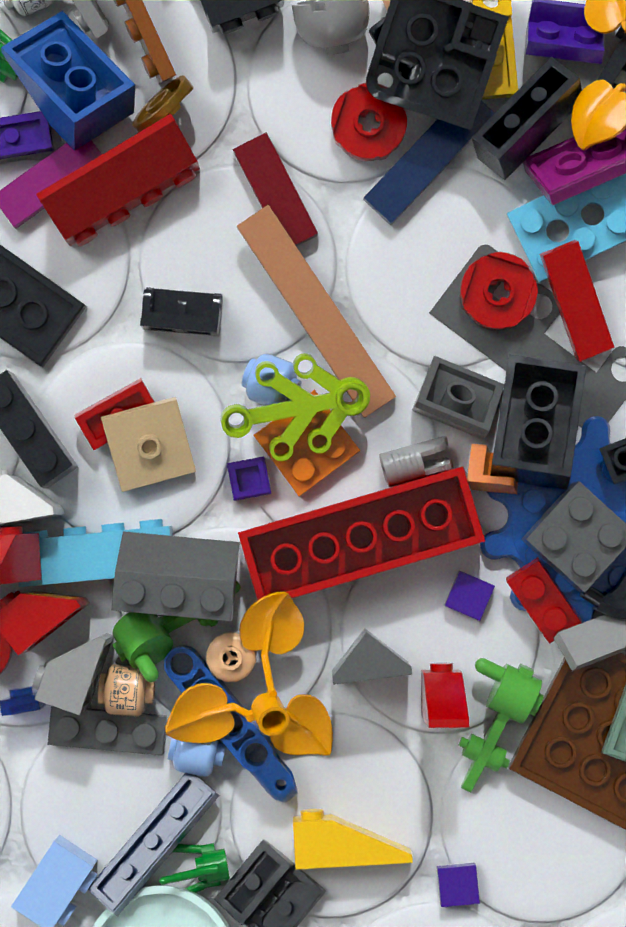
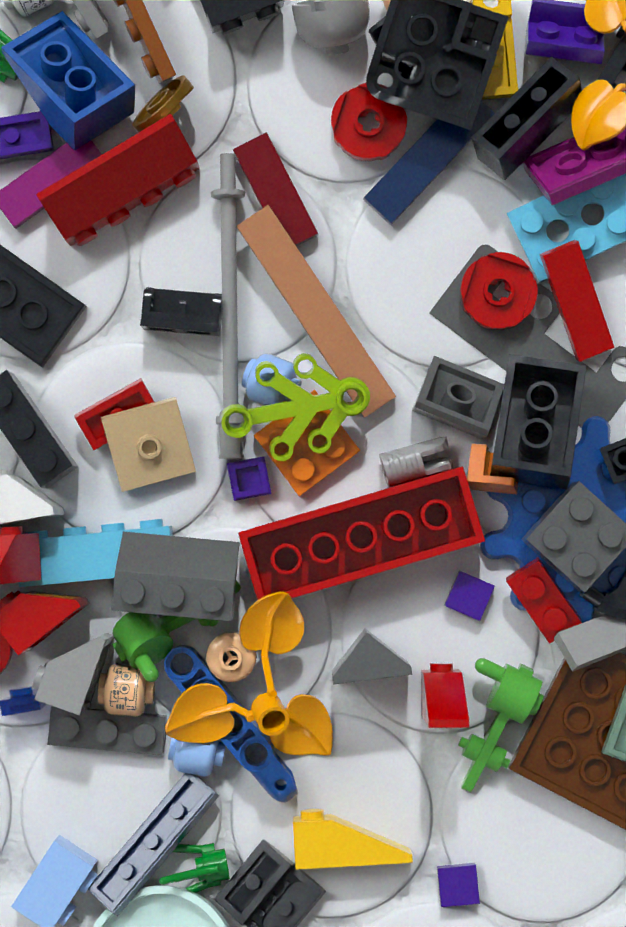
none -> light grey bar [211,153,245,459]

